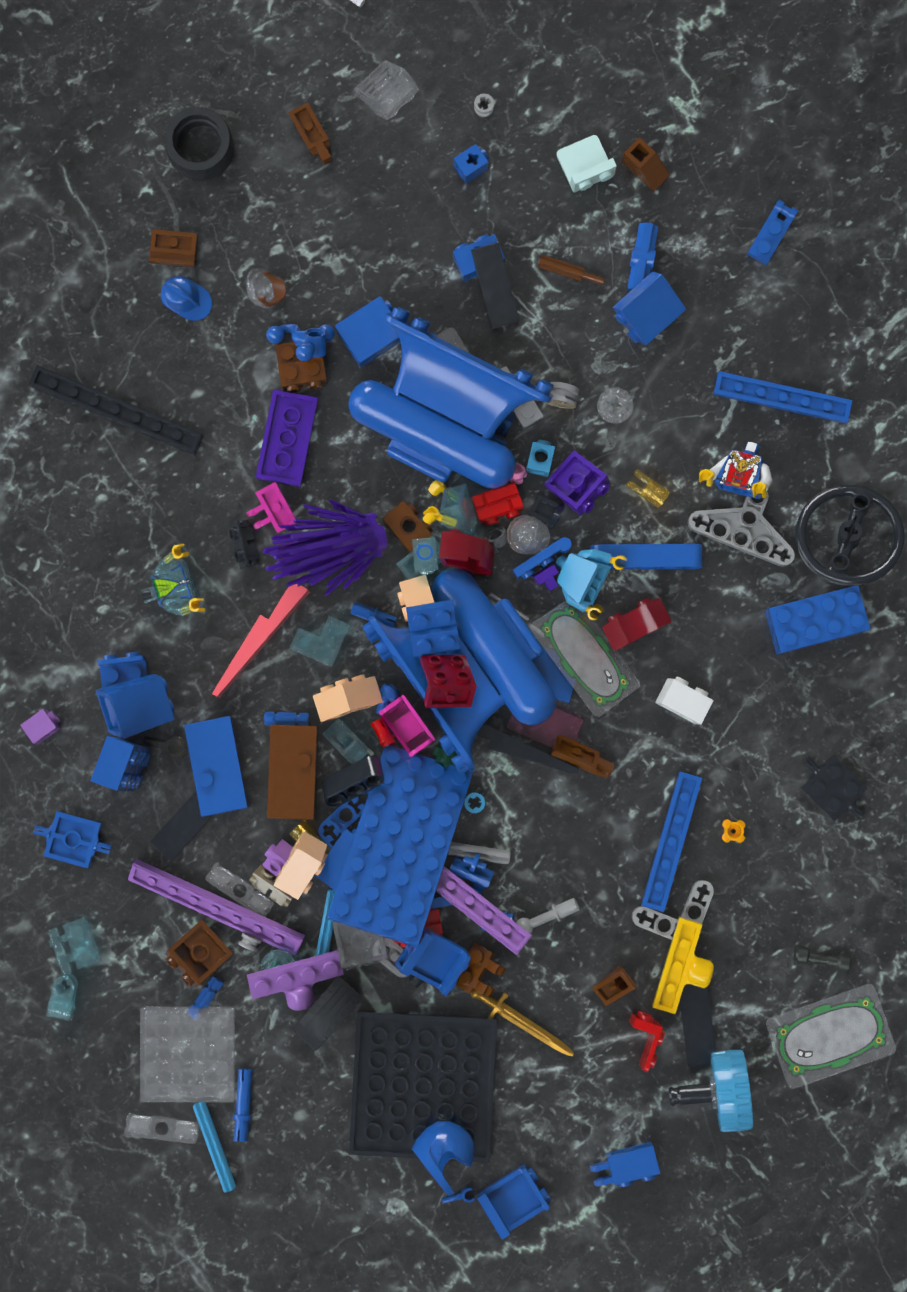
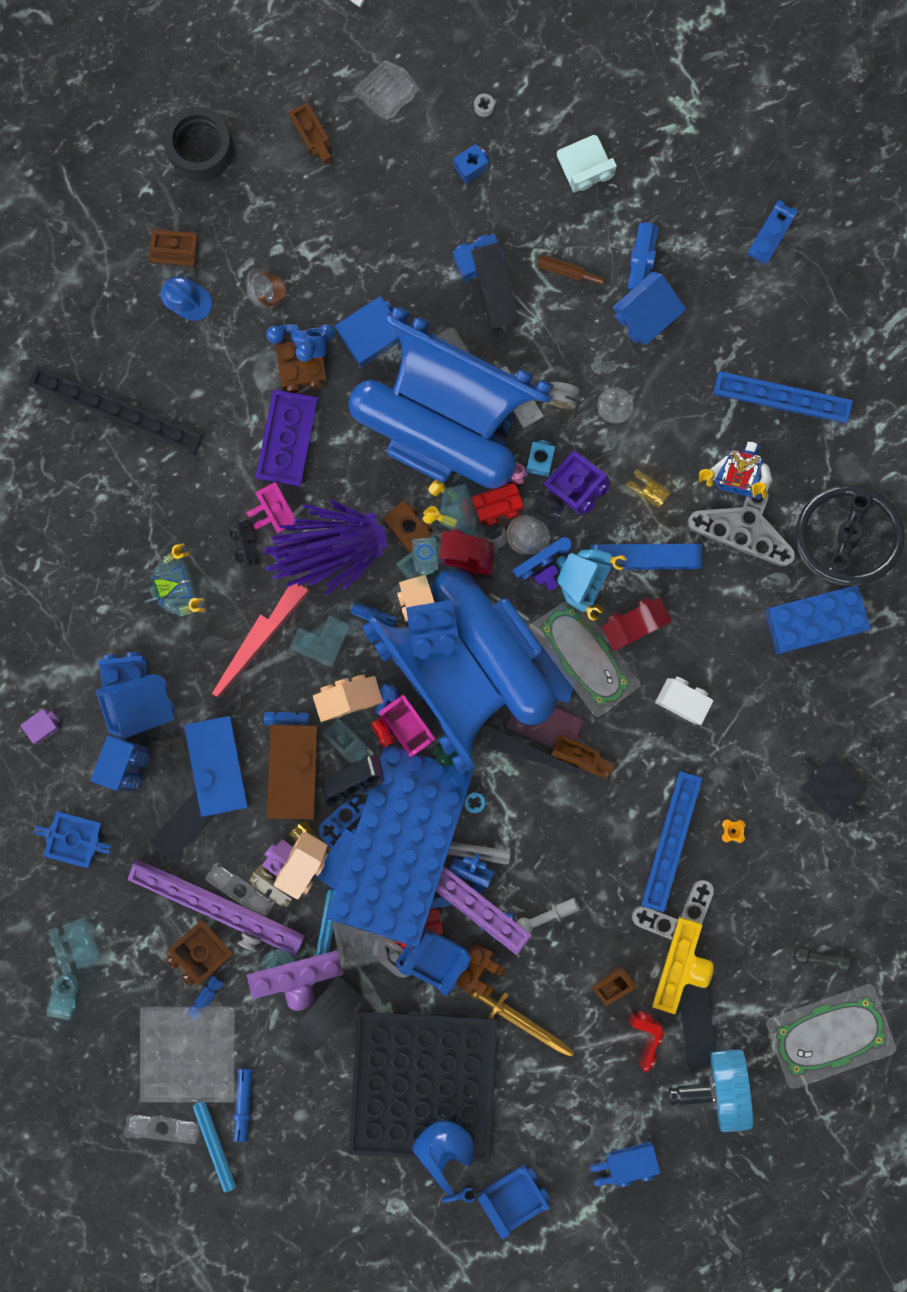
dark red bracket [420,654,477,708] -> none
reddish brown slope [622,137,670,192] -> none

